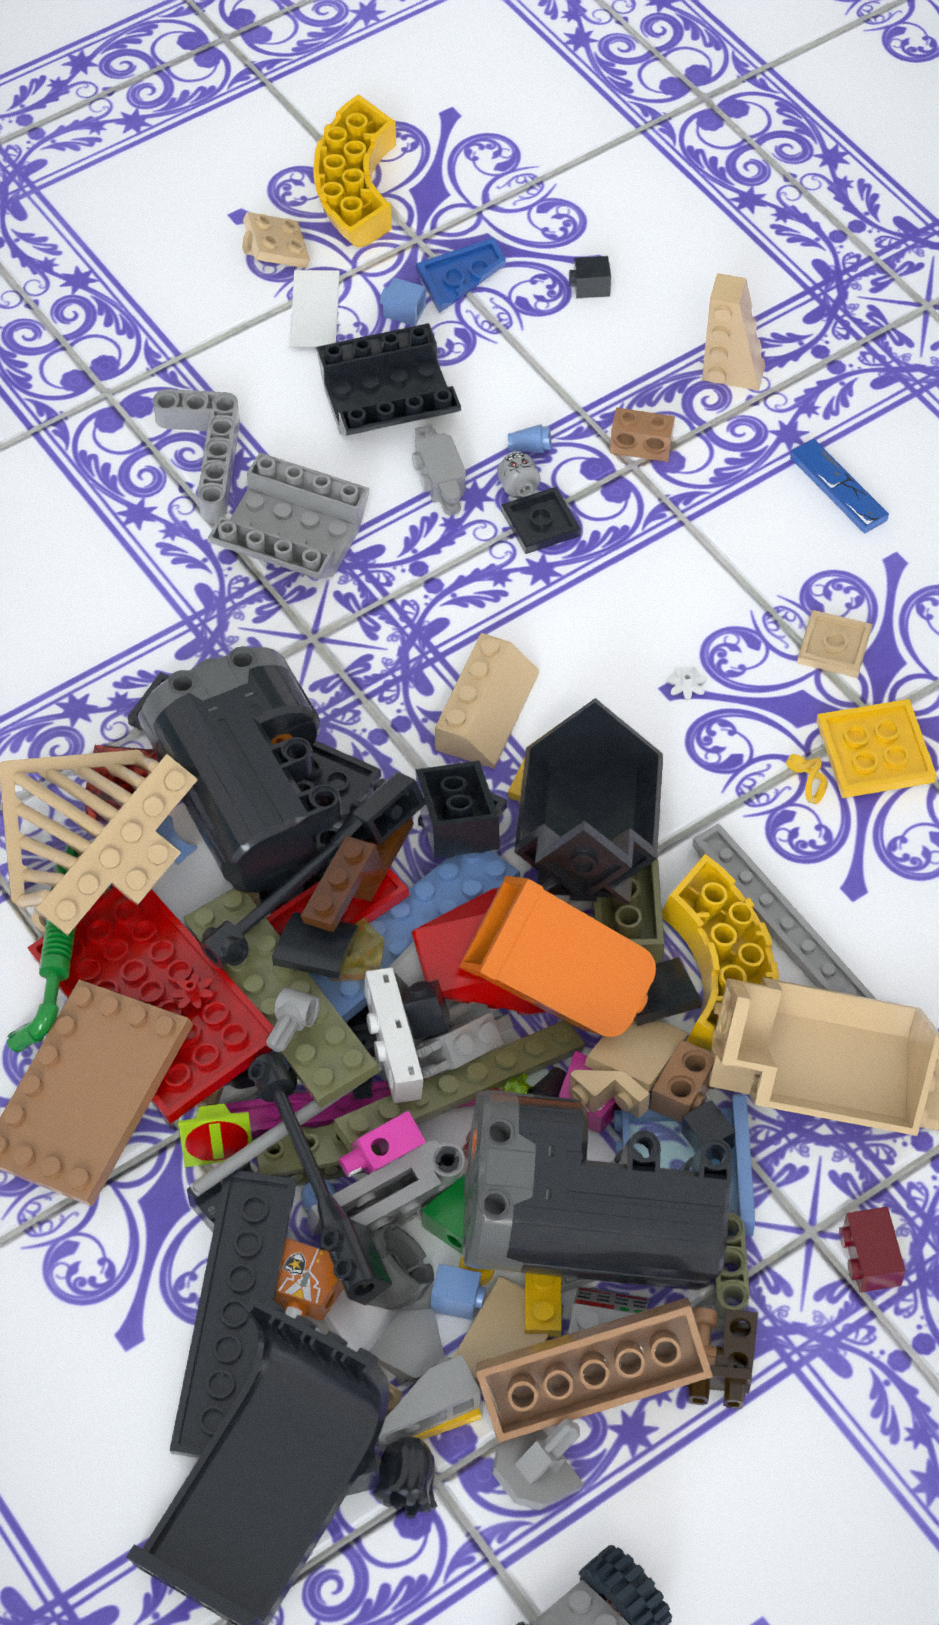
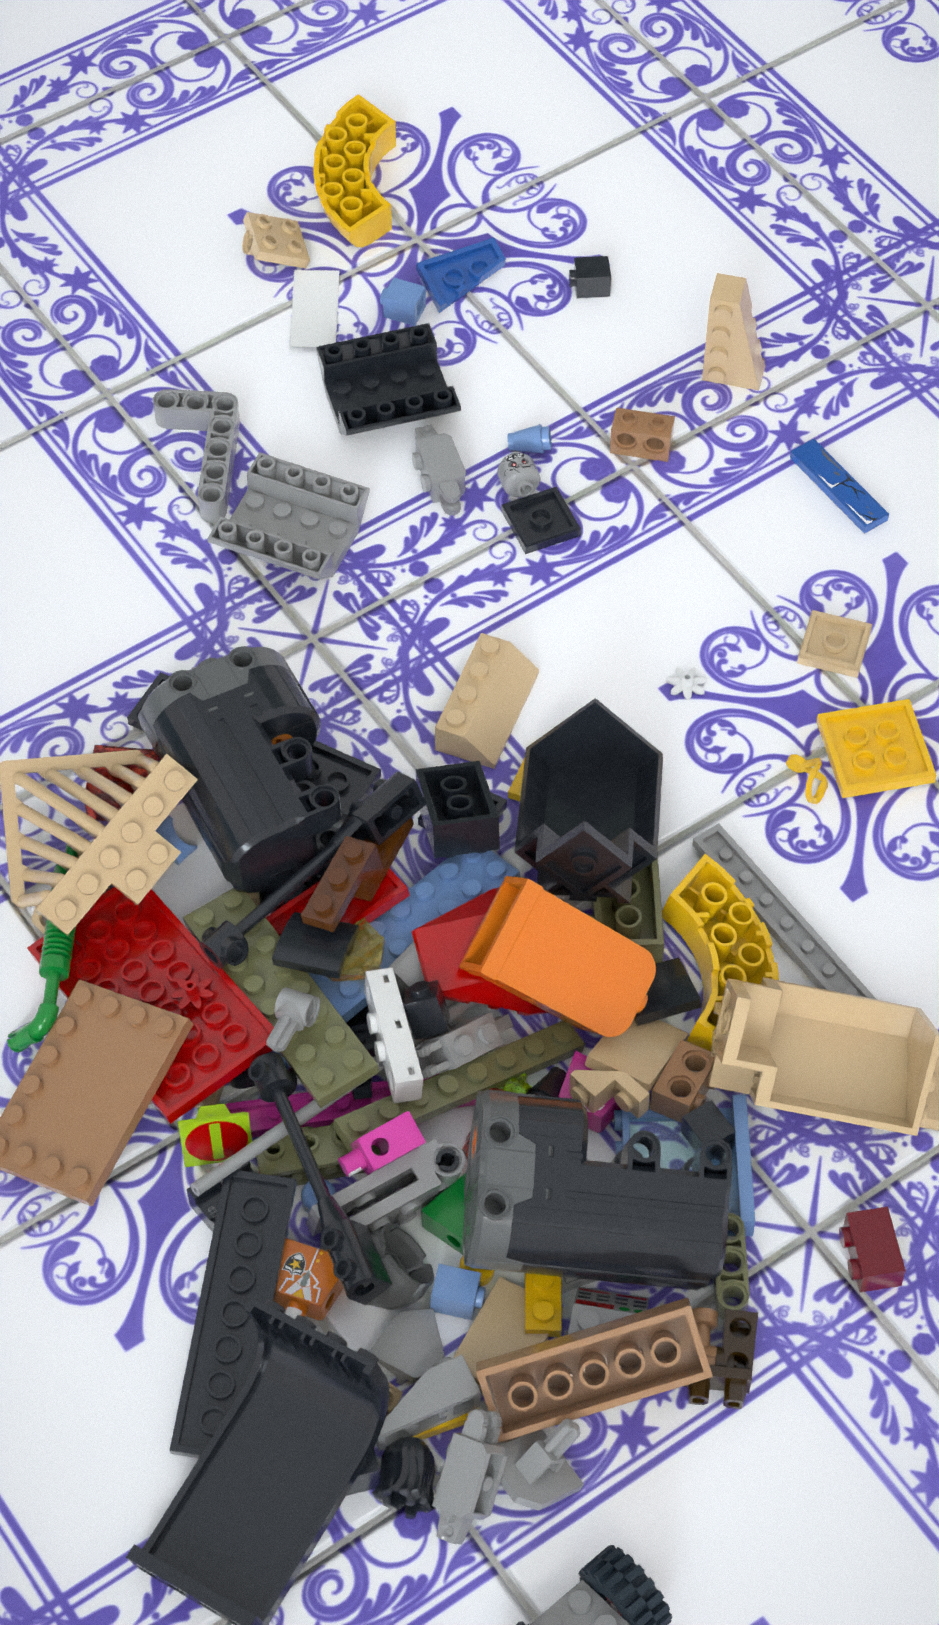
none -> light grey hinge [432,1409,508,1545]

